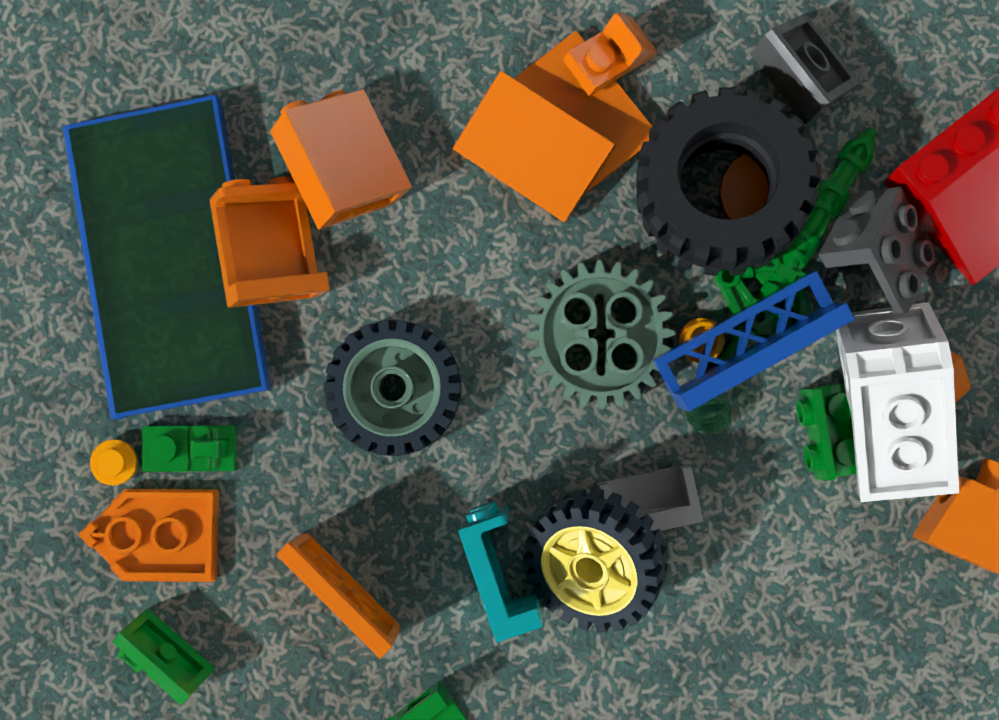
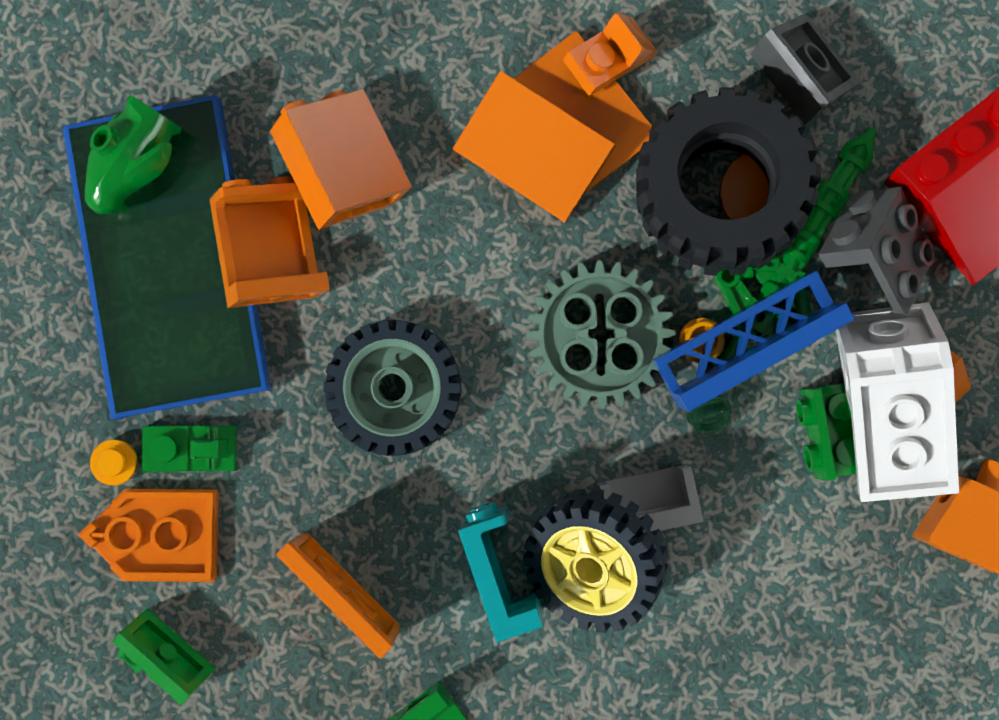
none -> green animal [84,95,182,215]

